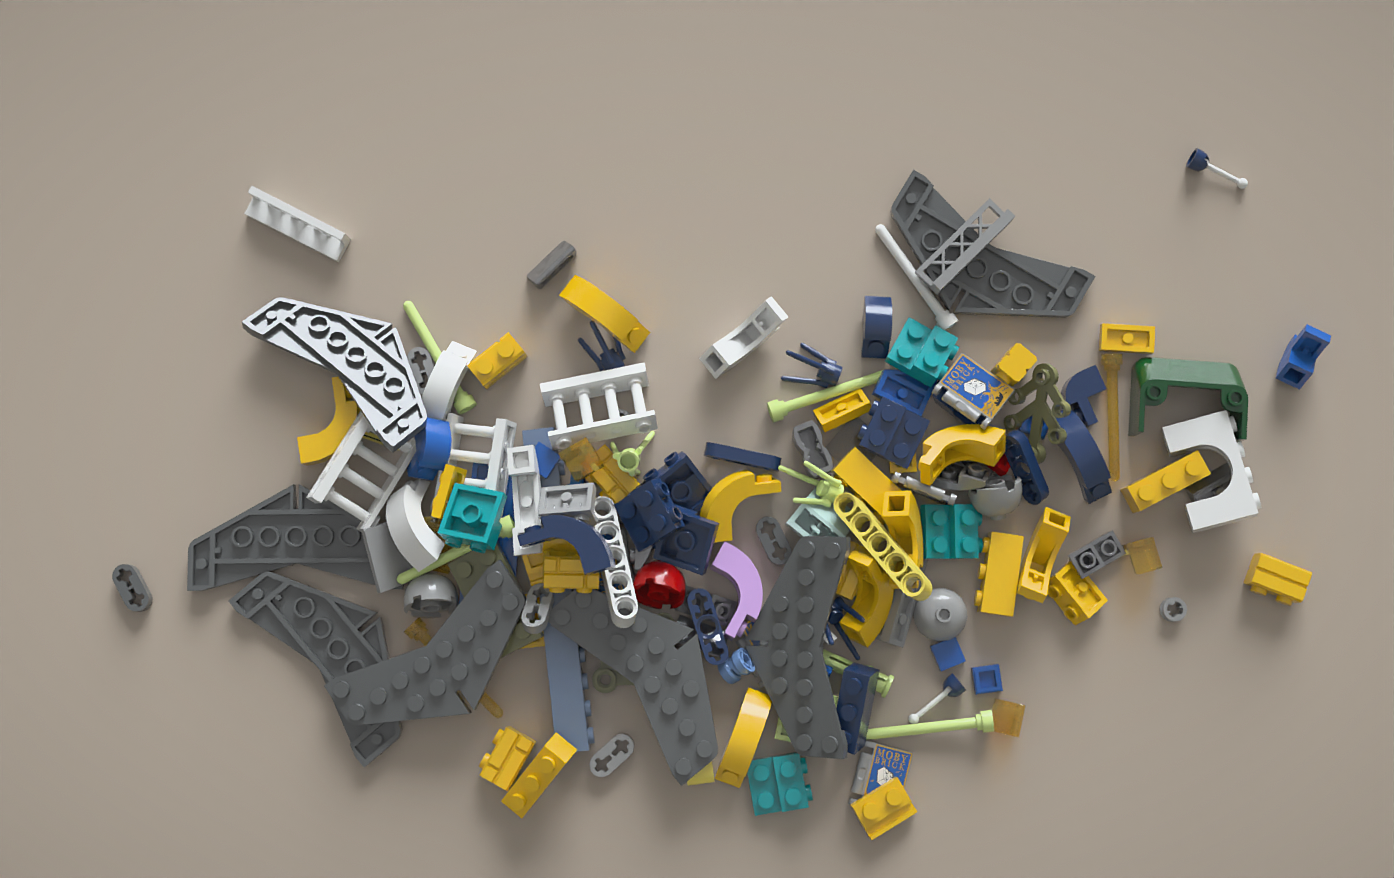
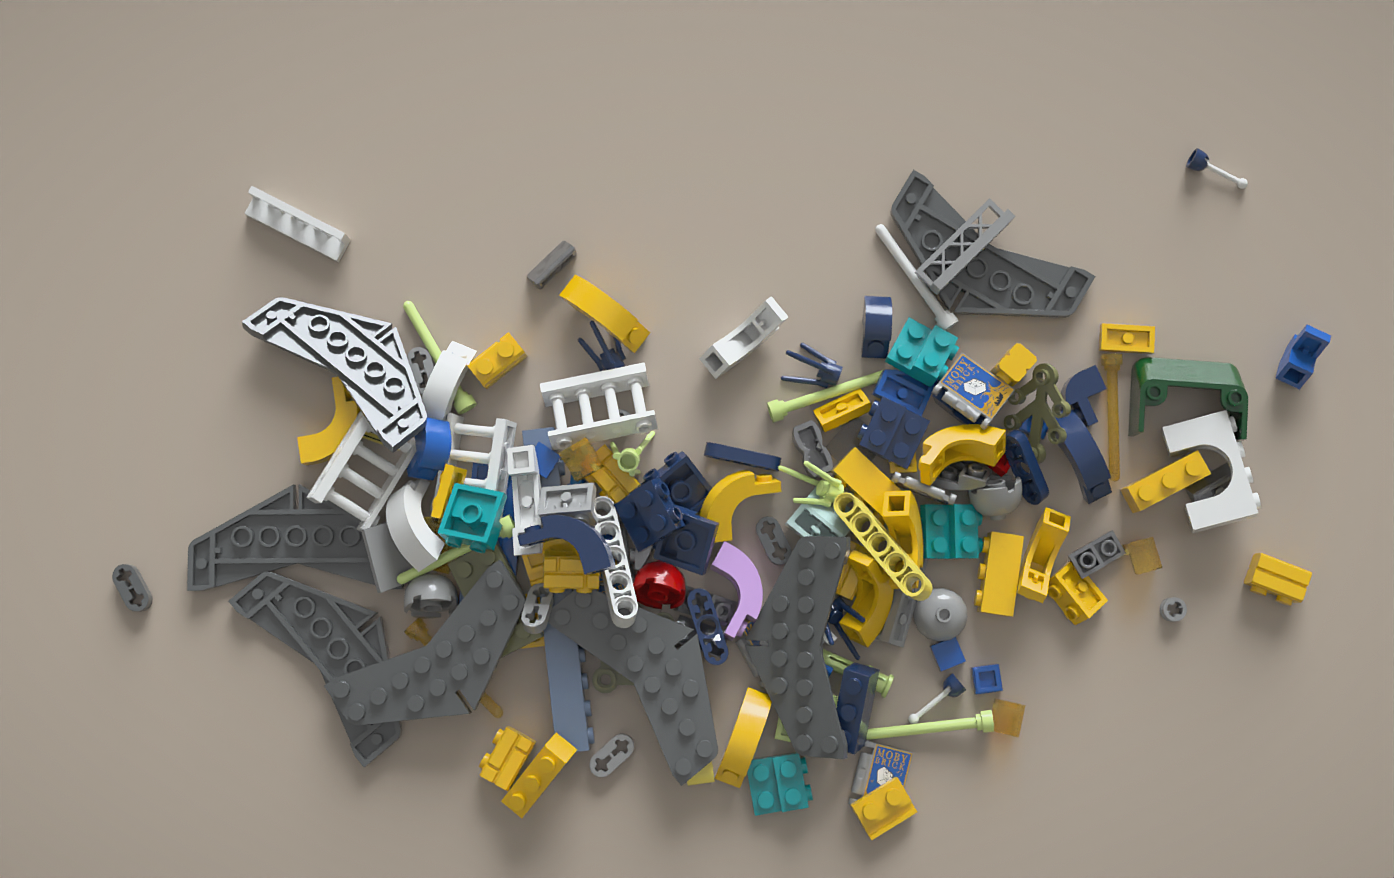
medium blue wheel [718,648,756,684] -> none

